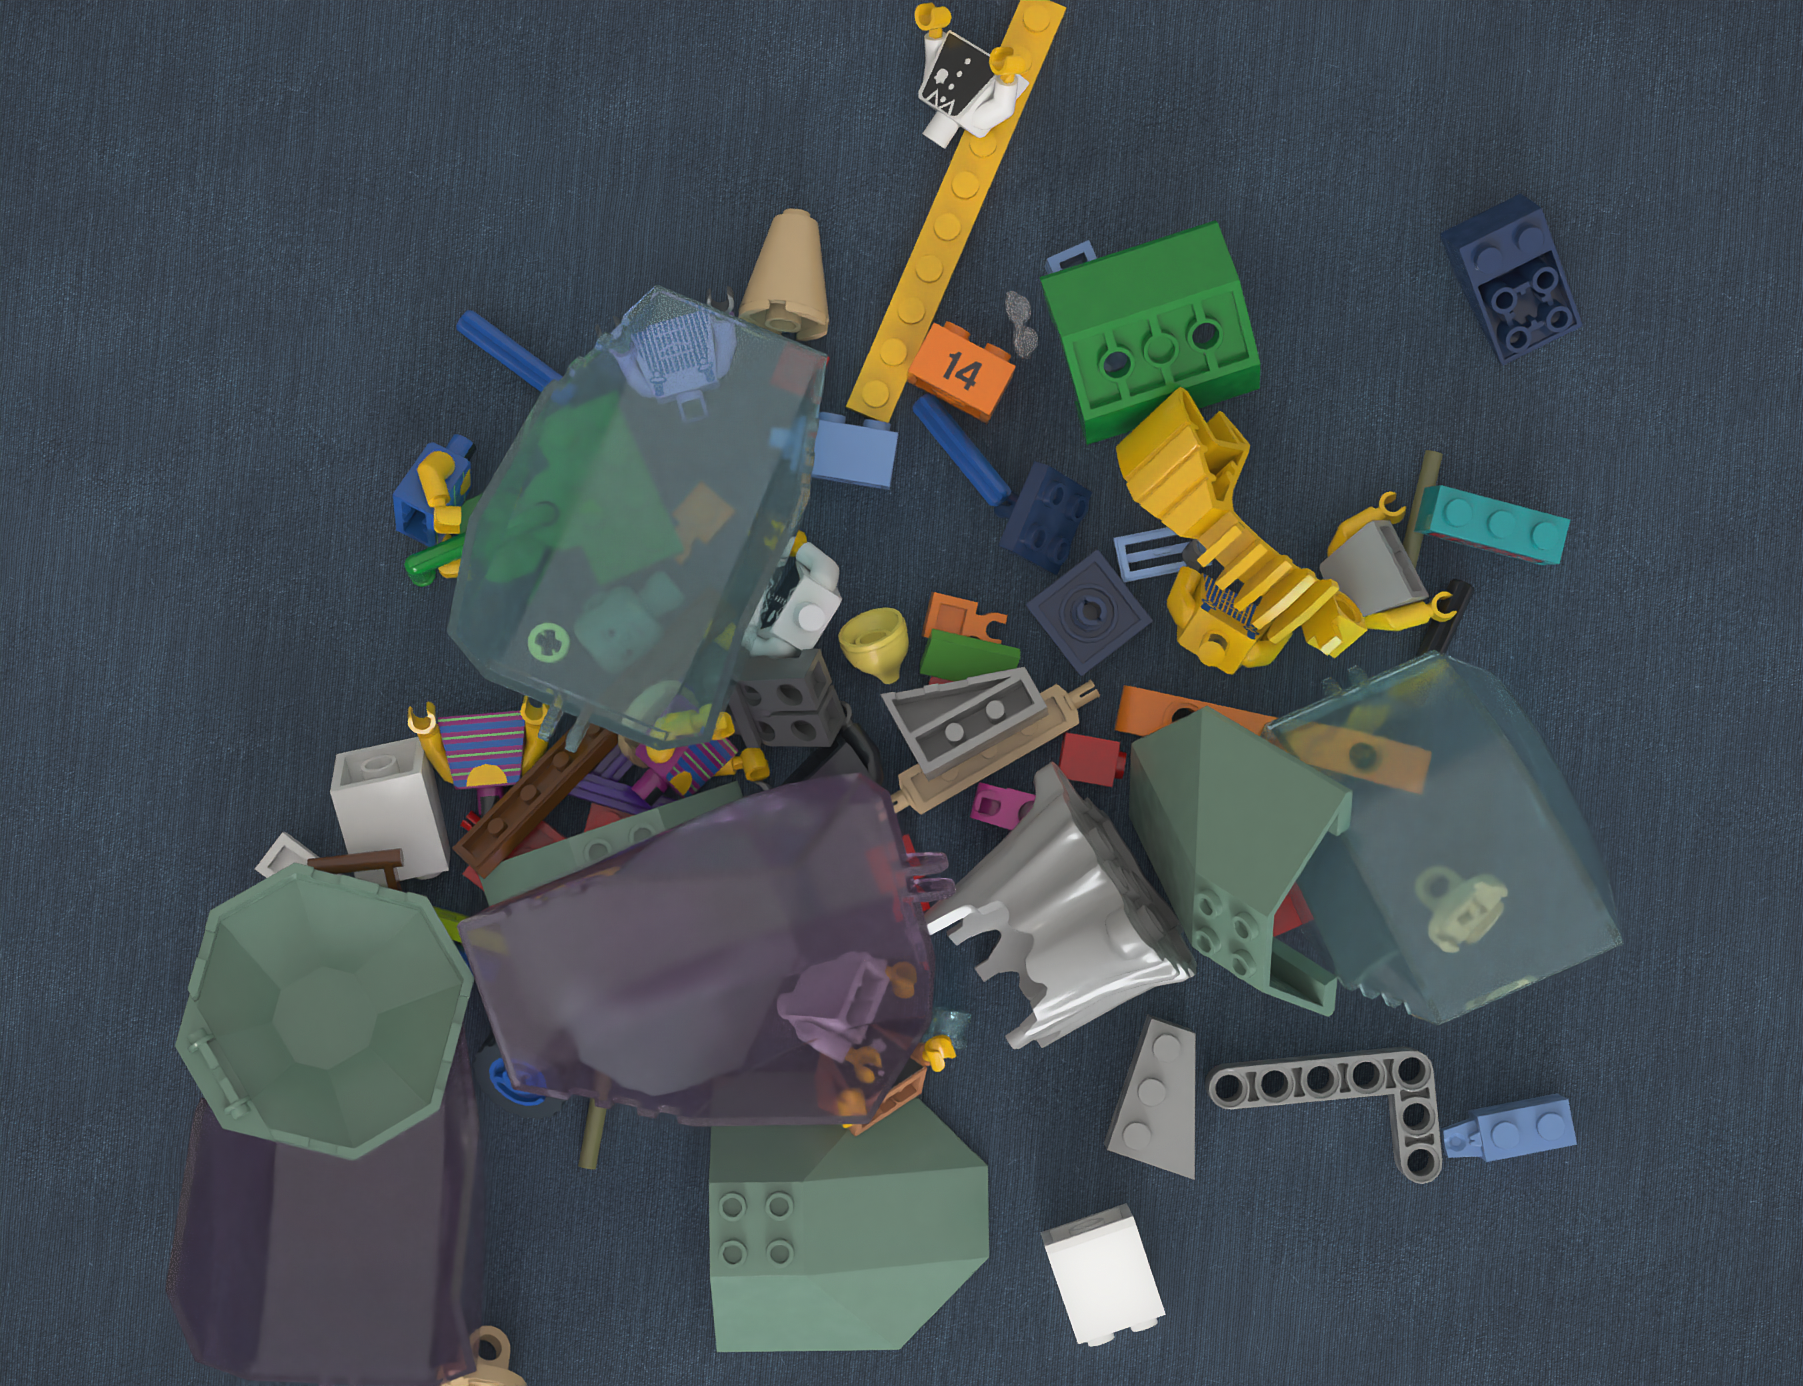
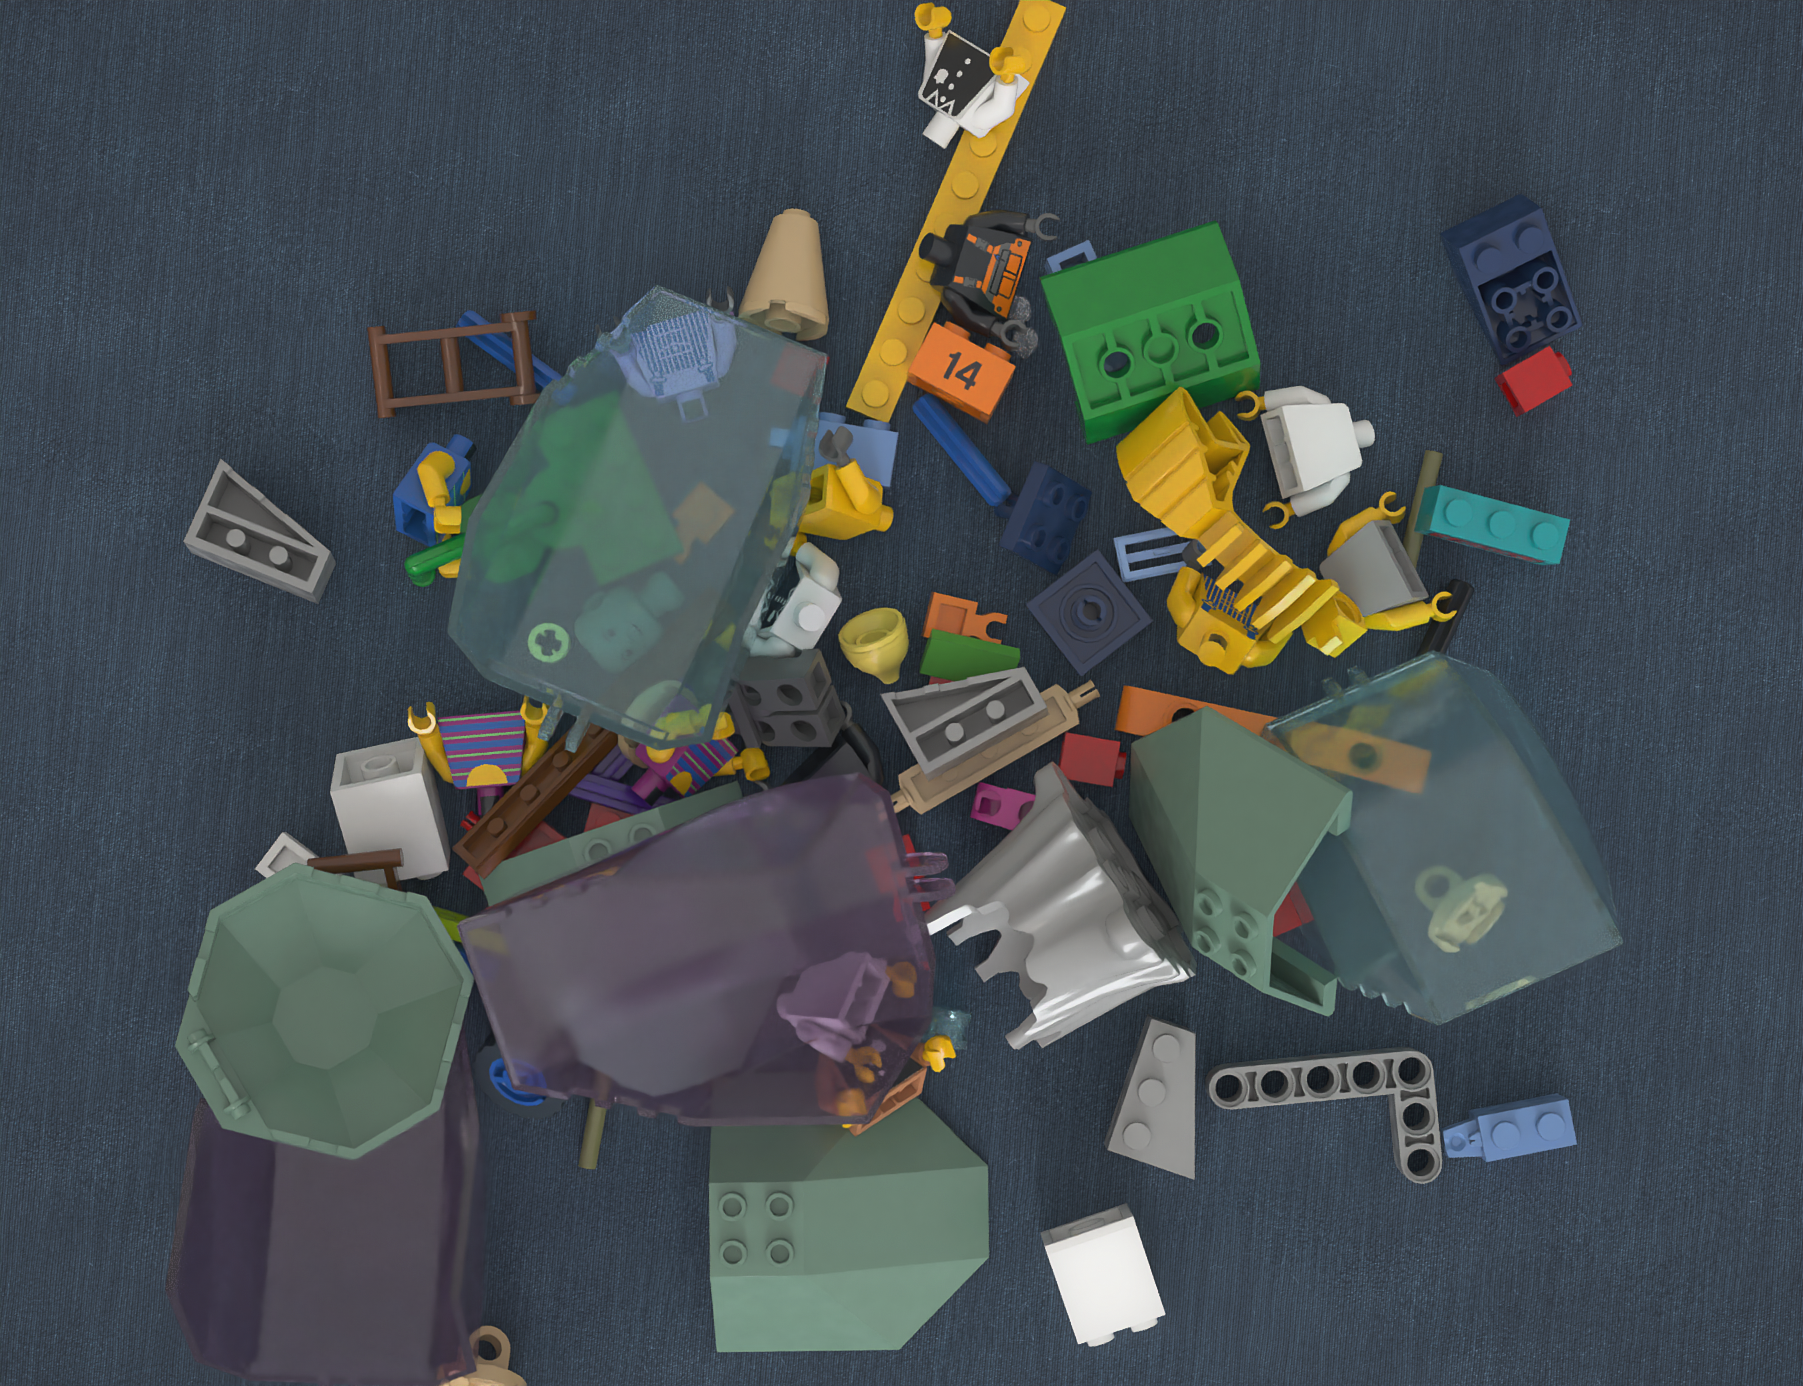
none -> light grey wedge [183,459,336,604]
none -> reddish brown piece [367,310,547,418]
none -> yellow torso [757,426,893,540]
none -> torso [919,209,1060,352]
none -> white torso [1235,386,1375,529]
none -> red brick [1494,346,1573,417]

